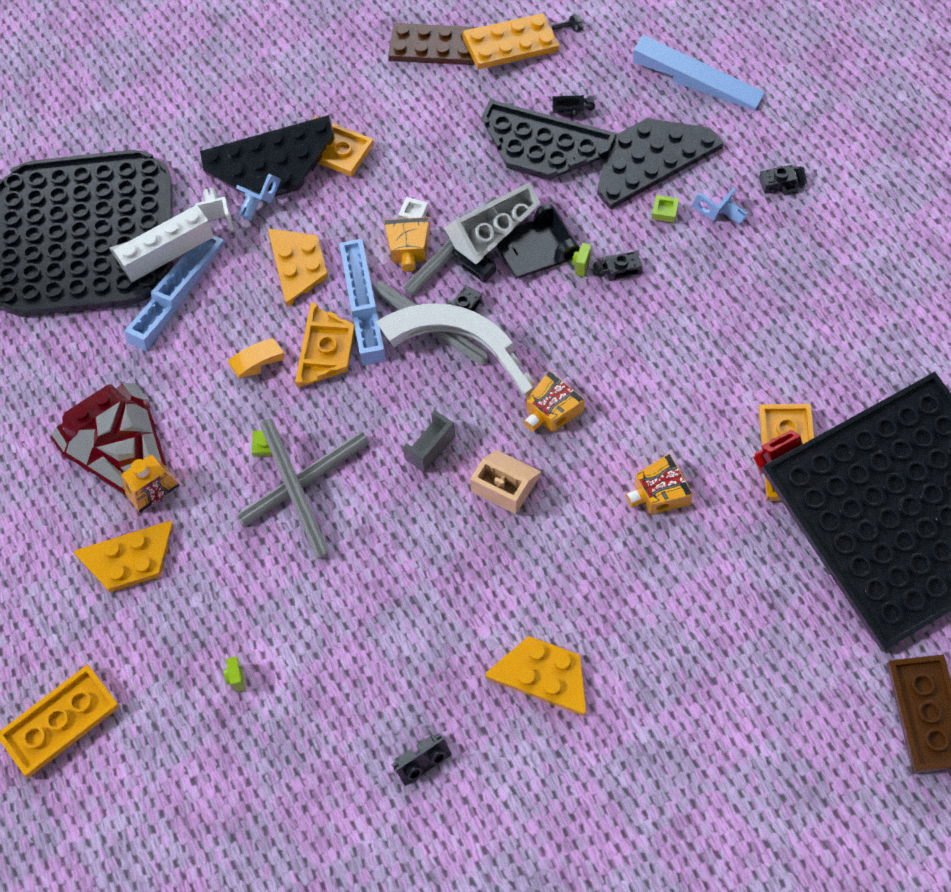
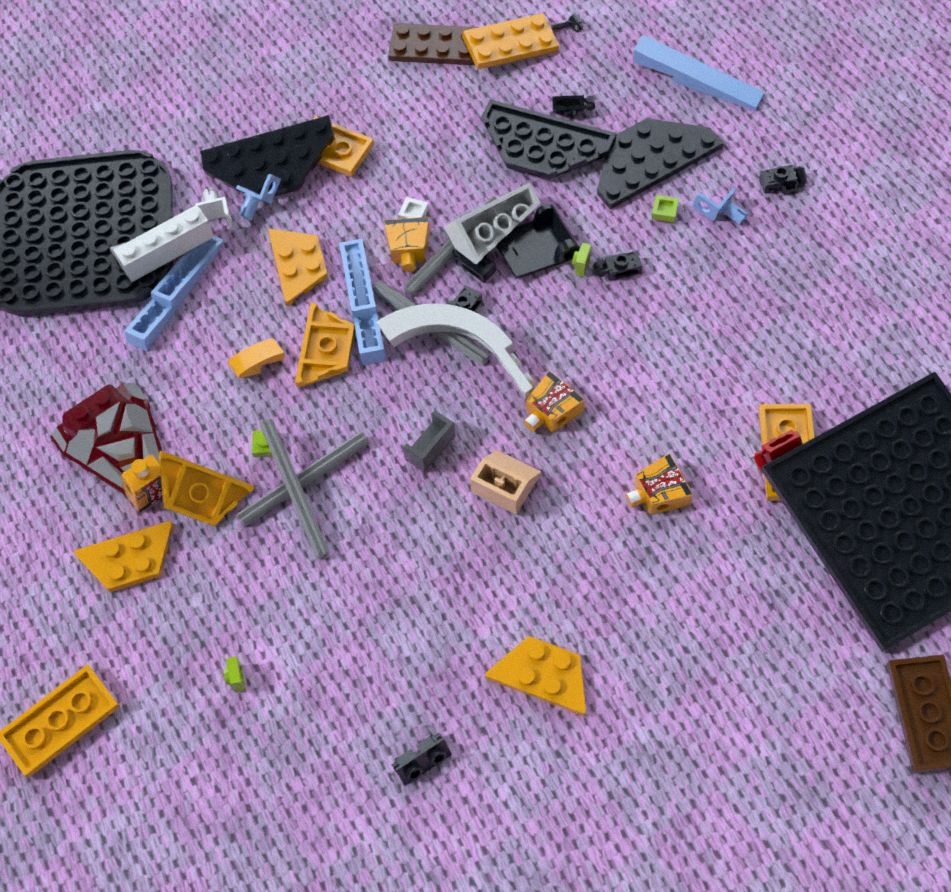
none -> light orange wing [159,451,255,526]

